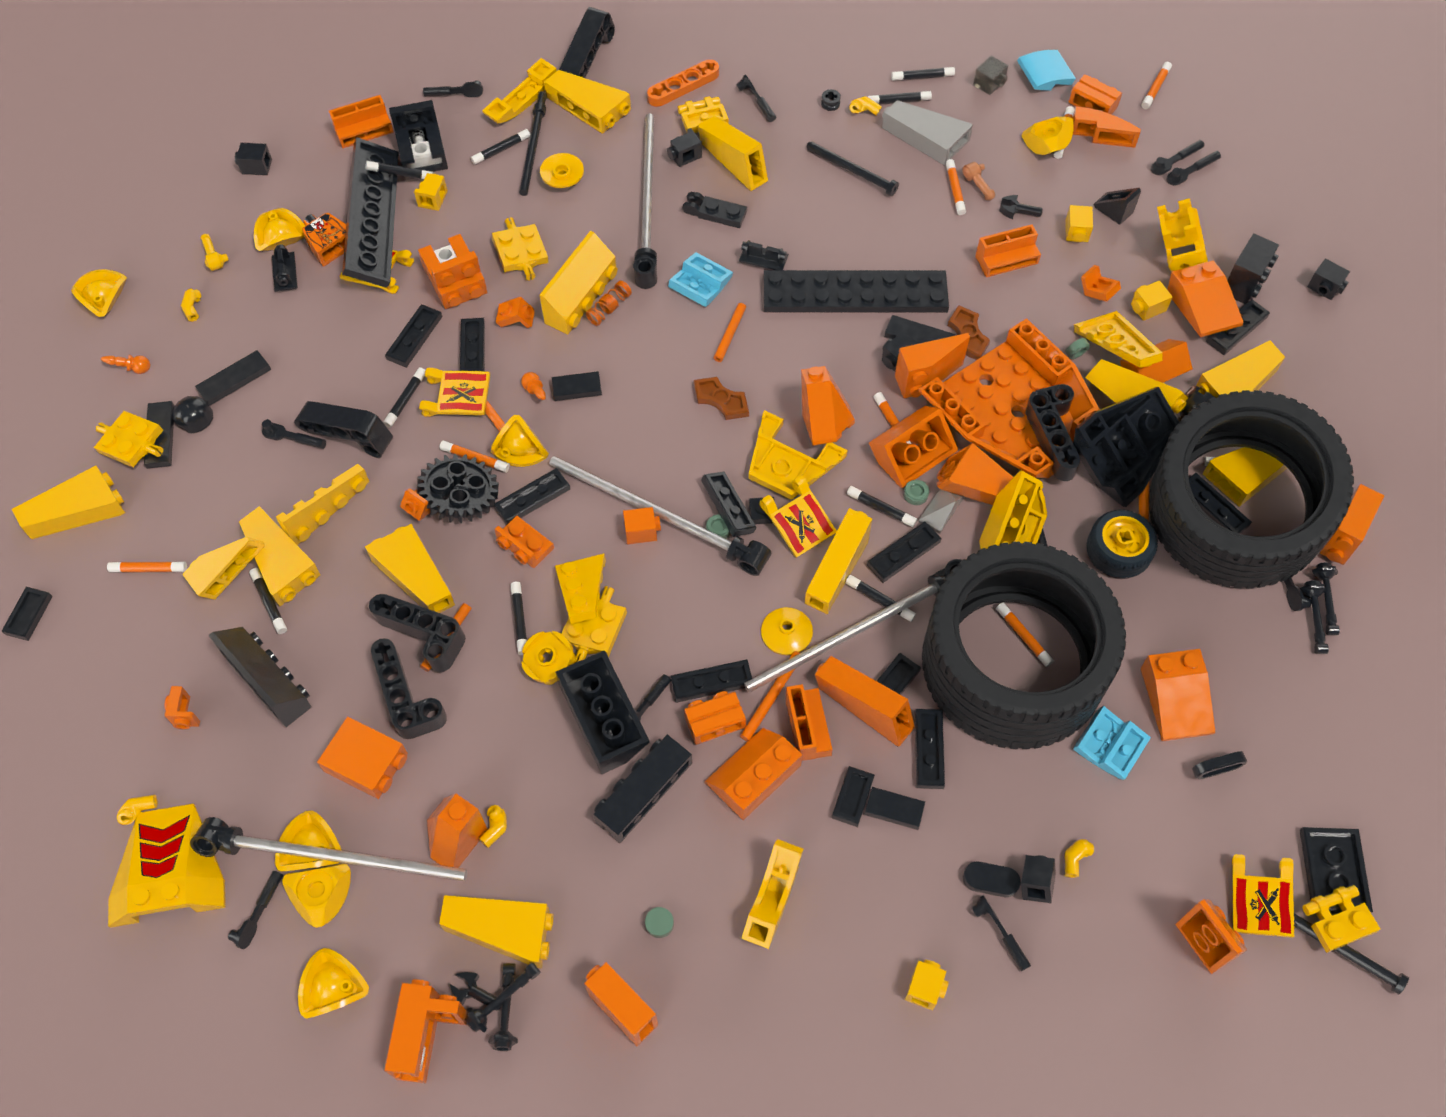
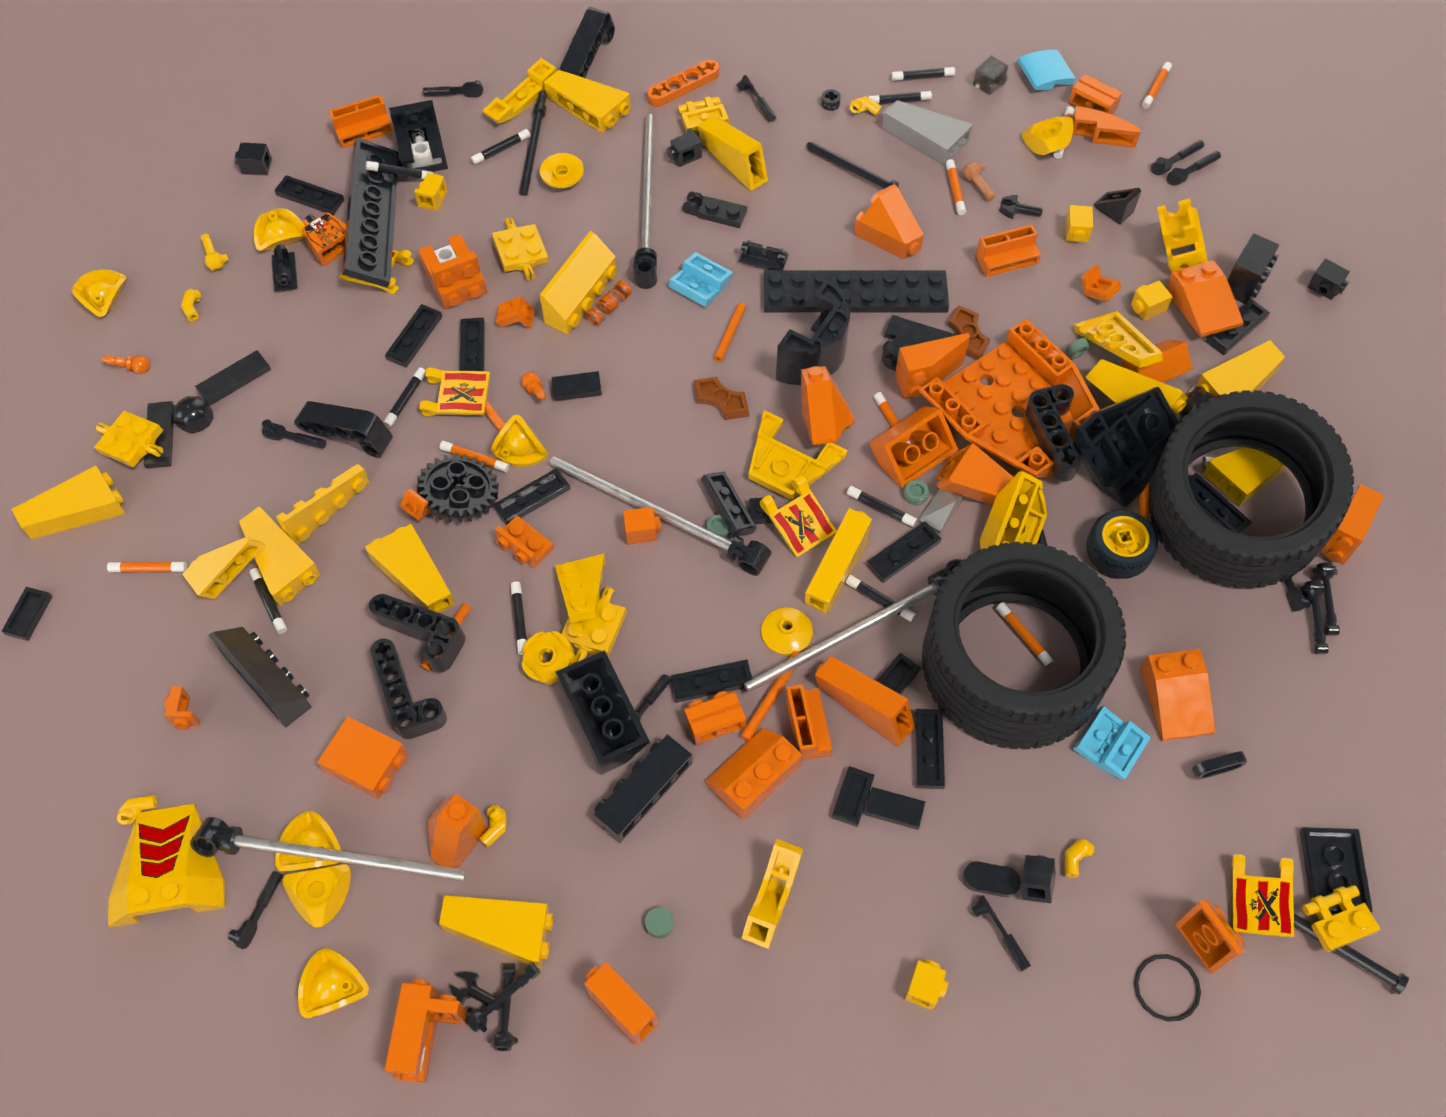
none -> black tile [274,175,344,216]
none -> black cylinder [776,279,850,385]
none -> orange slope [854,184,924,259]
none -> black piece [1134,954,1201,1021]

